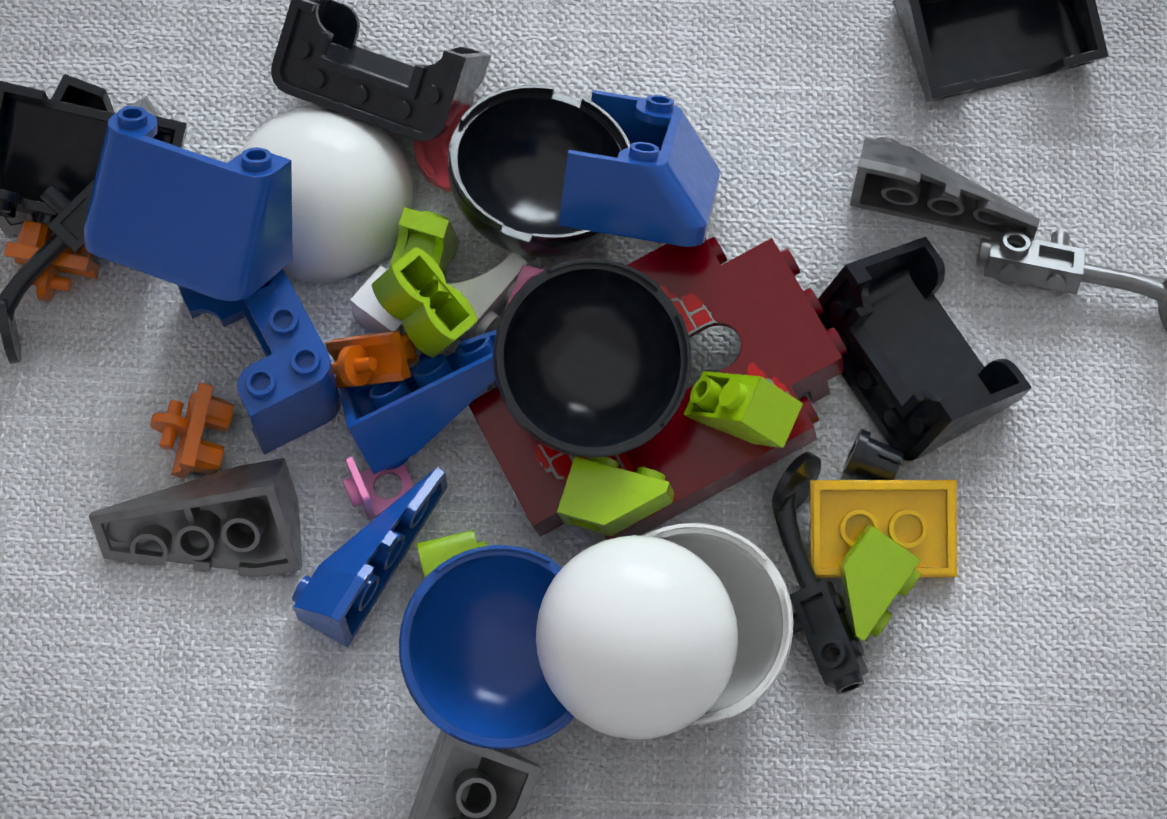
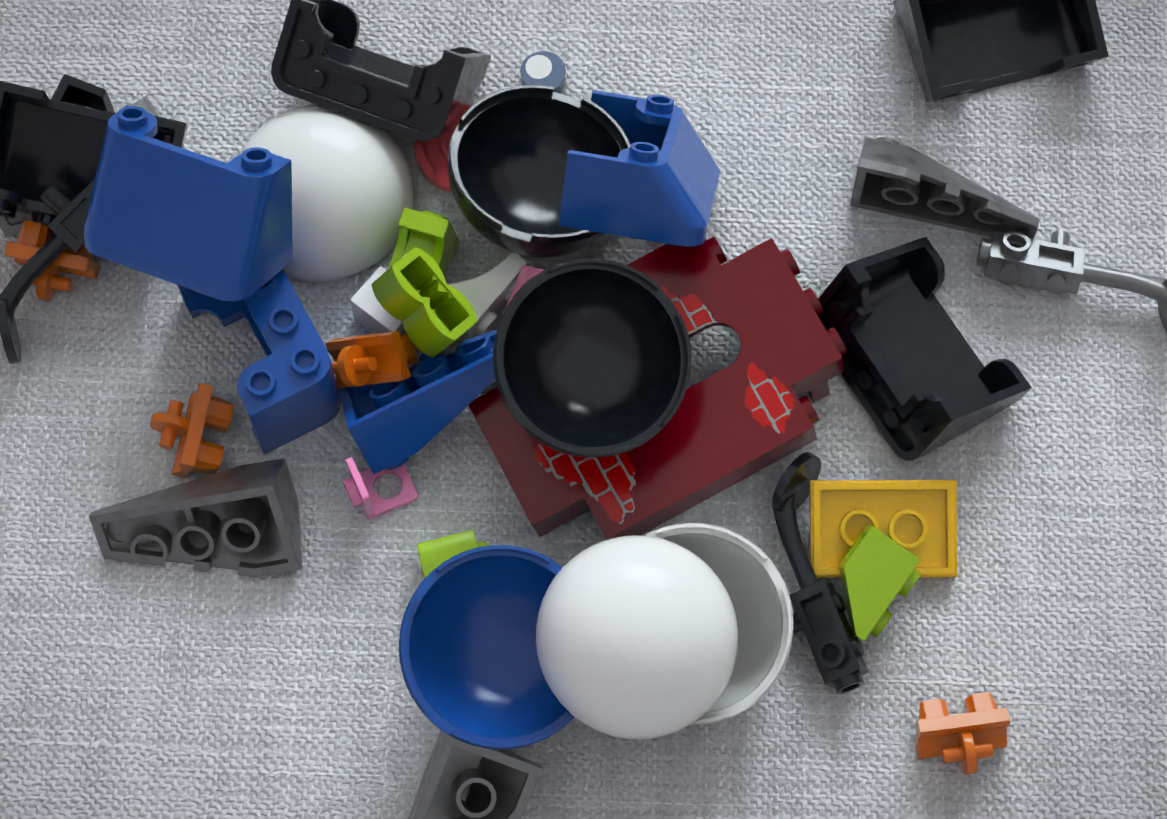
blue wedge [292,467,448,648] -> none
lime slope [557,456,675,536] -> none
lime slope [684,371,803,448] -> none
black bush [842,428,904,480] -> none
none -> sand blue tile [520,51,566,93]
none -> orange hips [915,692,1010,775]

